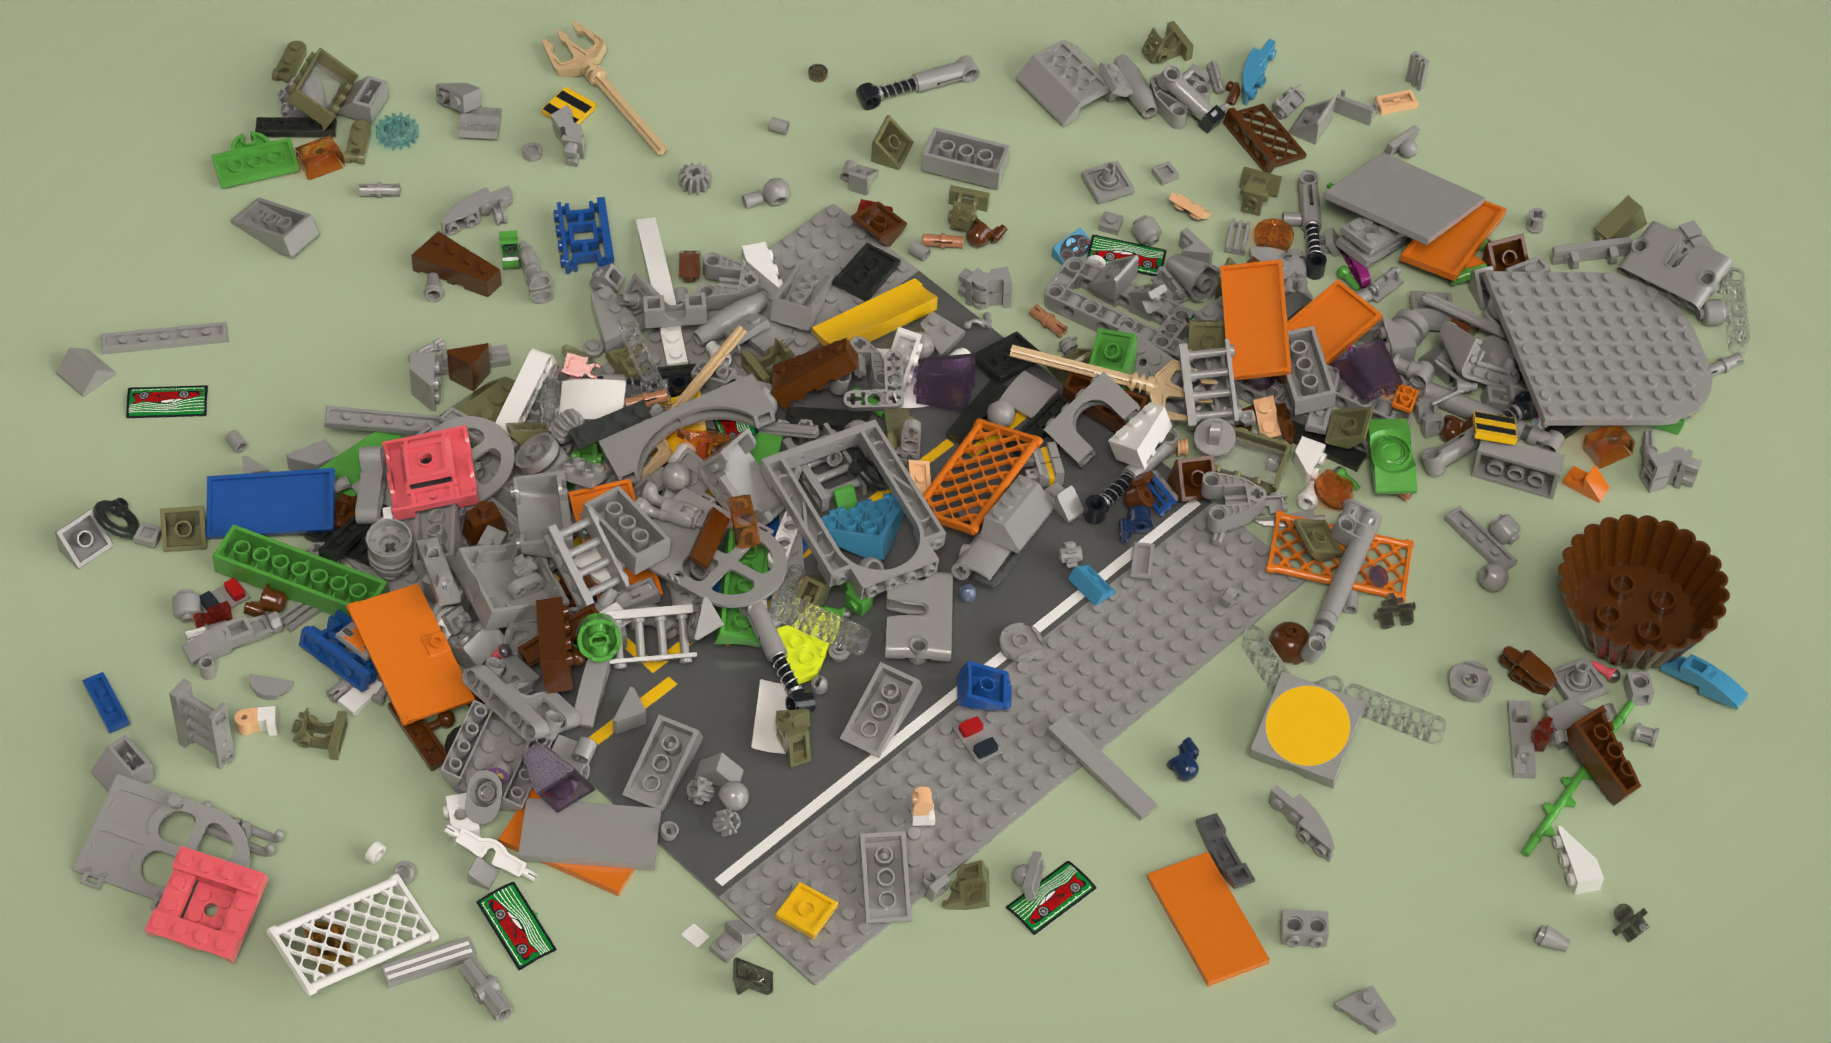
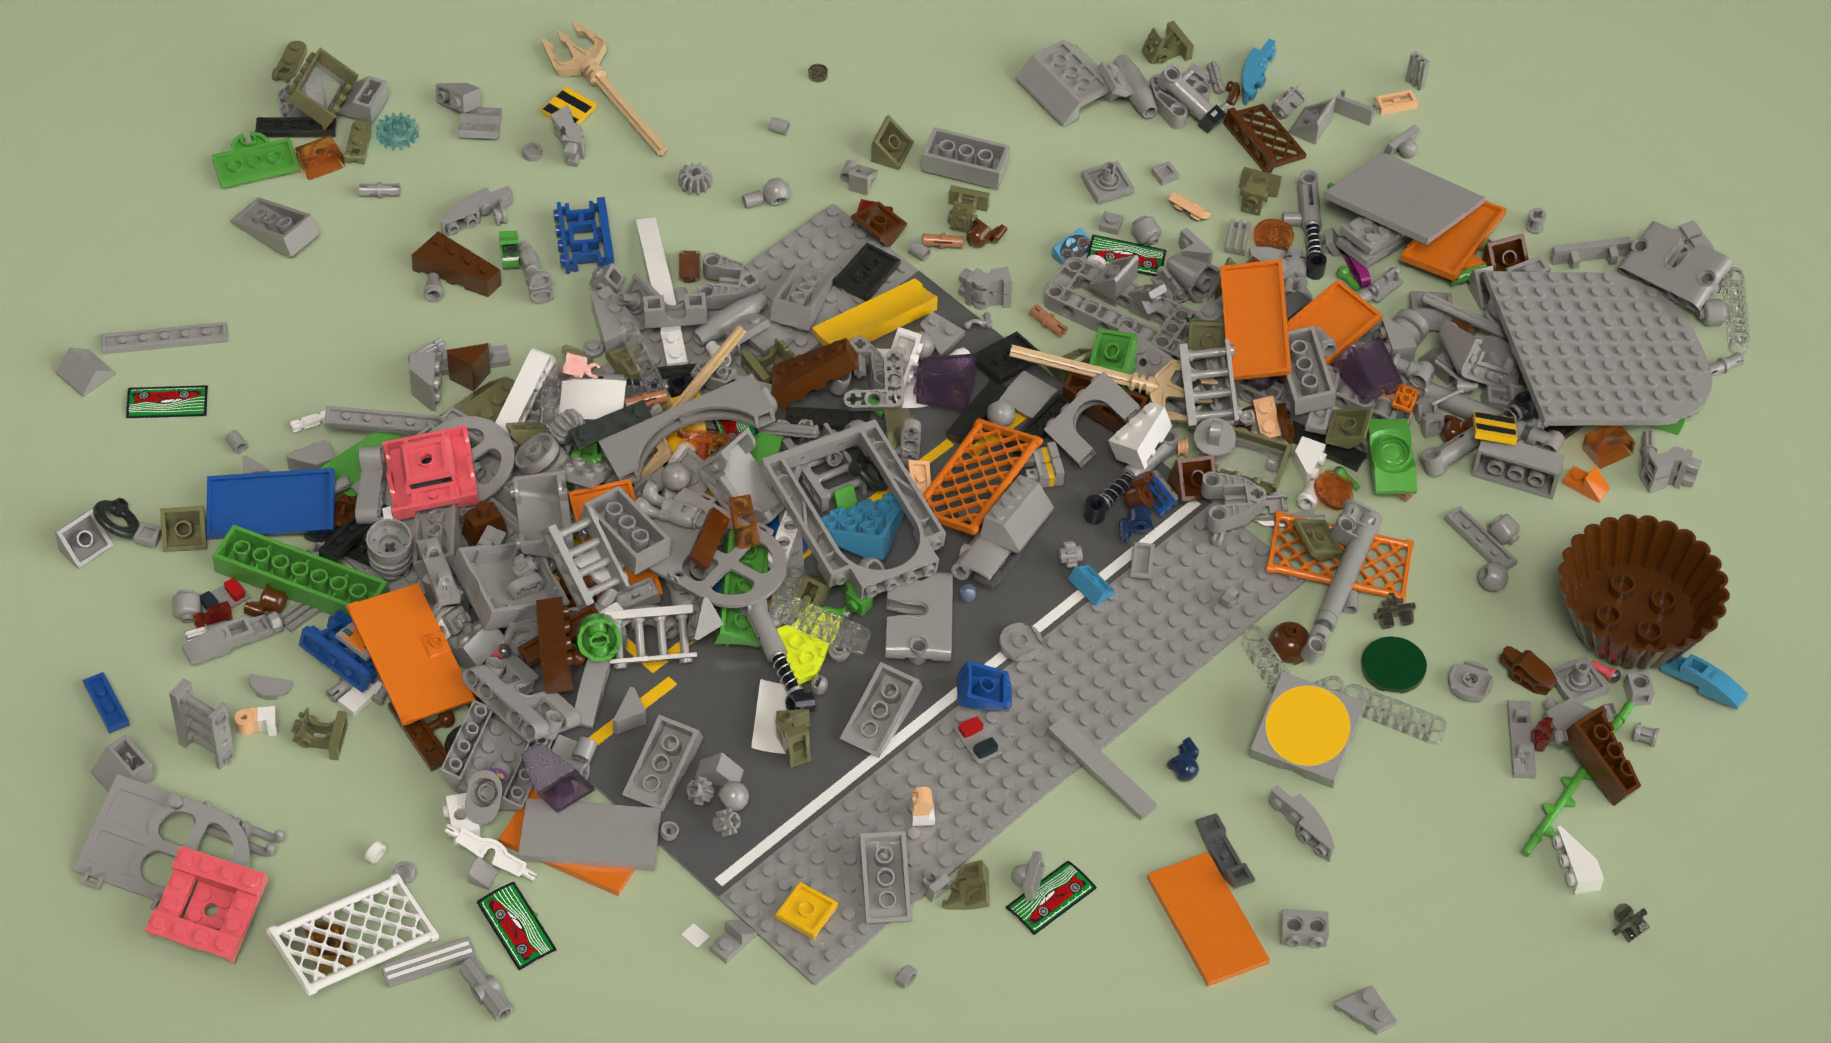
light grey hinge [198,656,216,680] -> none
clear smoke slope [733,957,773,995] -> none
white slope [742,242,783,297] -> none
piece [856,55,980,110] -> none
light grey slope [1044,482,1085,524] -> none
light grey plate [1057,336,1078,355] -> none
tile [1369,565,1388,587] -> none
light grey cone [1534,925,1570,952] -> none
olive slope [1594,195,1647,241] -> none
none -> white axle [290,410,326,433]
none -> light grey tile [896,965,917,988]
none -> light grey cone [1315,327,1337,357]
none -> dark green tile [1361,636,1427,694]

